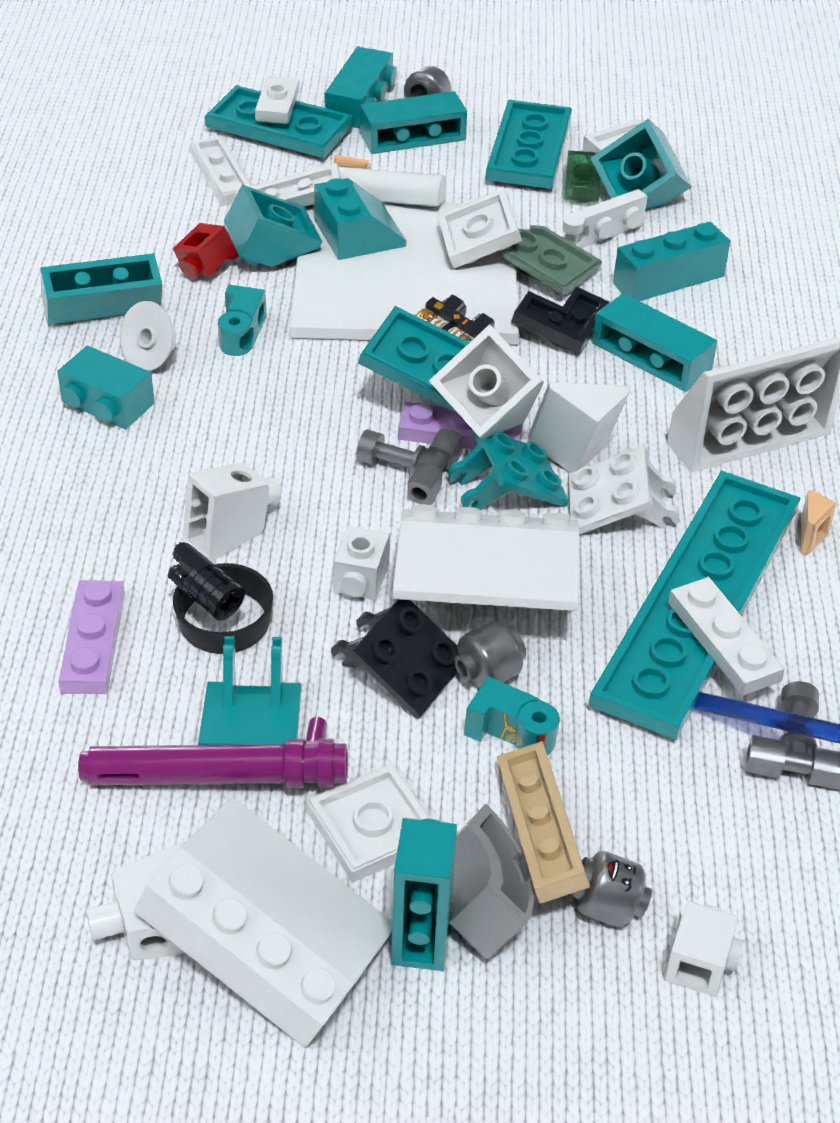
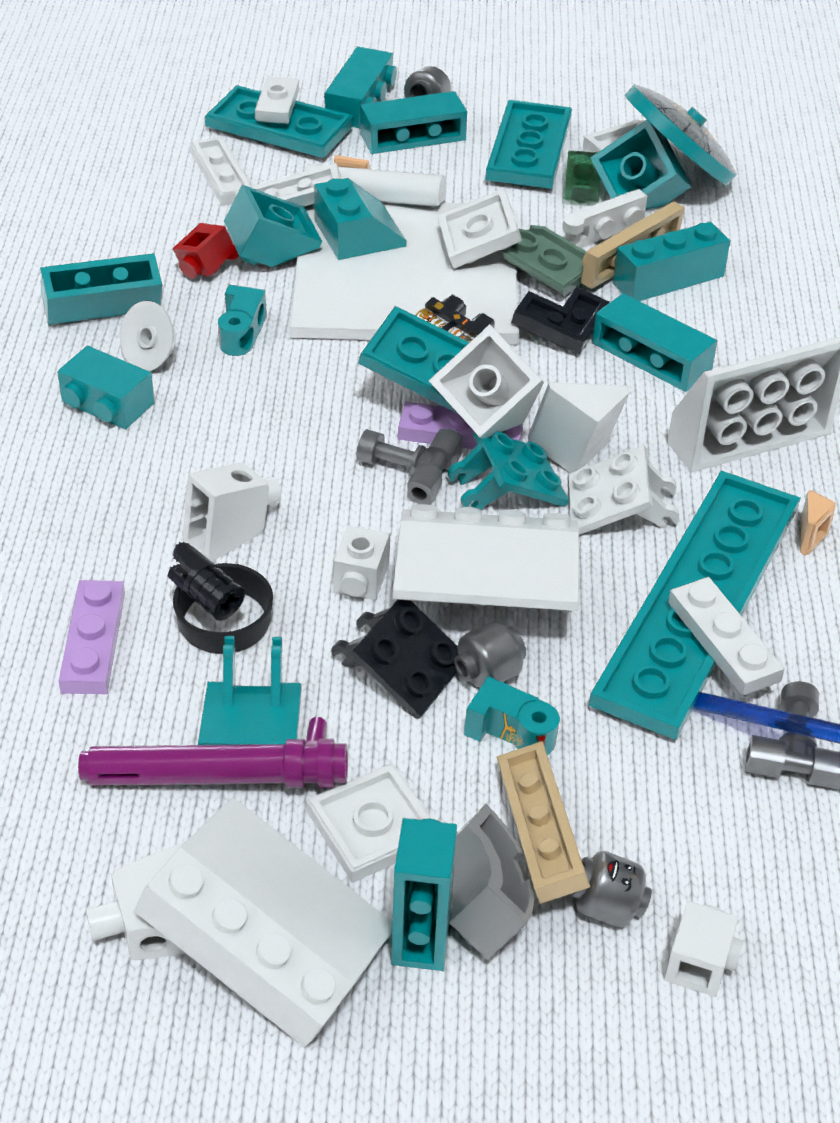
none -> tan plate [581,201,685,289]
none -> dish [625,84,737,186]

